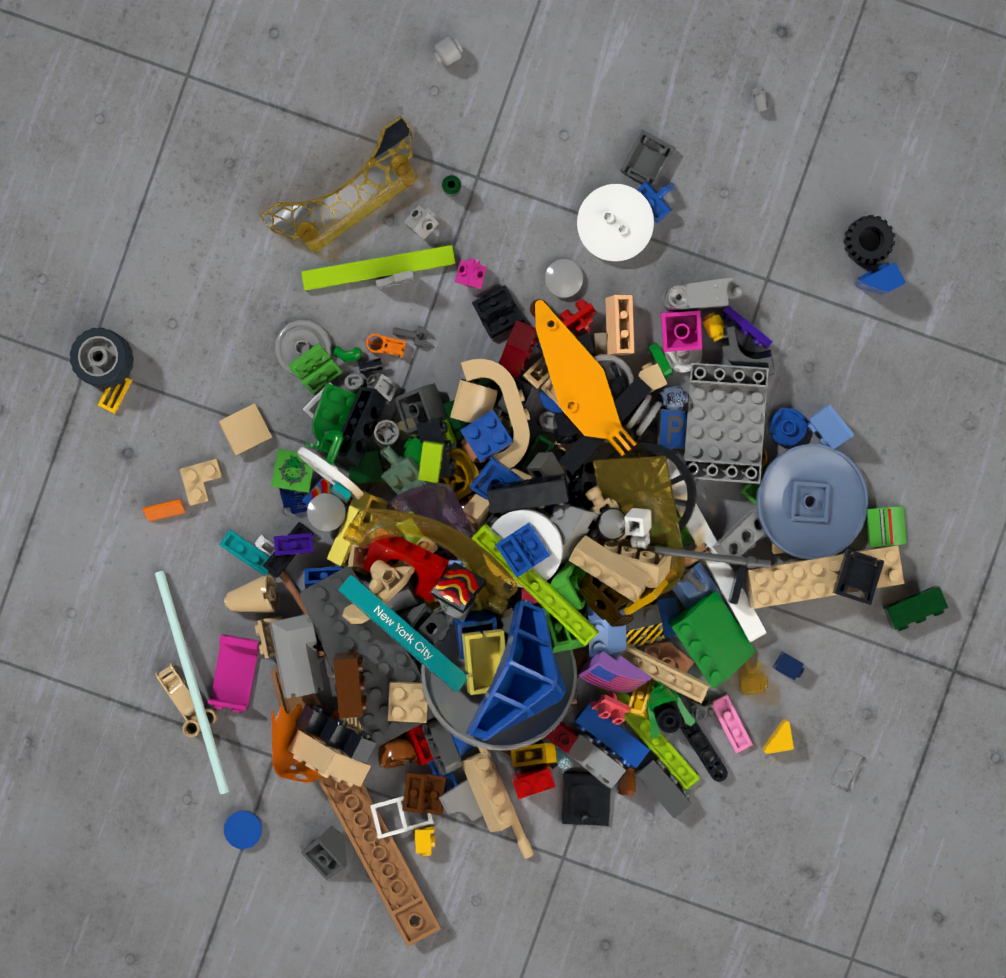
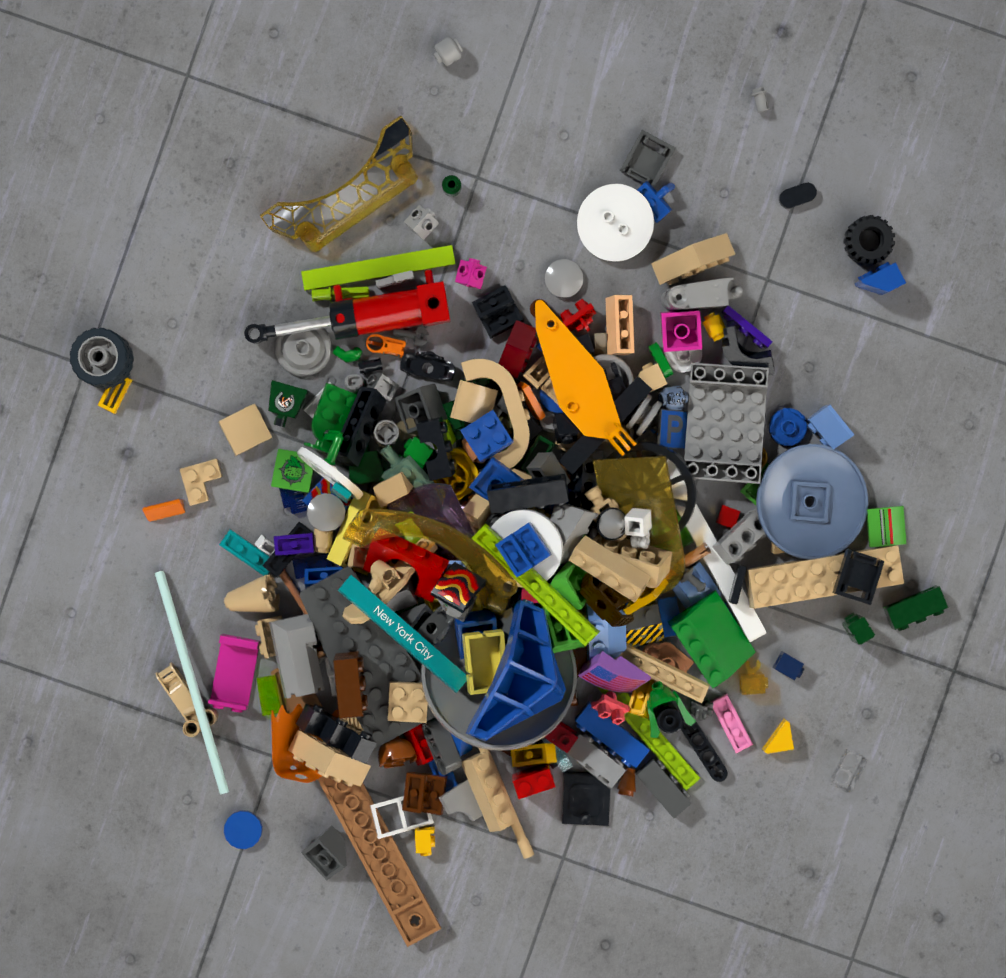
bright green slope [288,343,343,394] -> none
lime tile [418,441,444,483] -> none
dark grey bar [654,546,771,568] -> none
none -> red piece [244,269,451,344]
none -> clear neon green slope [256,675,280,716]
none -> dark green torso [268,380,309,428]
none -> clear blue plate [292,553,333,579]
none -> lime axle [312,286,369,302]
none -> tan brick [313,529,333,553]
none -> tan slope [373,472,413,508]
none -> black piece [400,351,455,381]
none -> orange tile [516,382,546,420]
none -> tan brick [651,233,735,286]
none -> red tile [715,505,741,528]
none -> black tile [779,182,817,209]
none -> dark green brick [842,613,875,645]

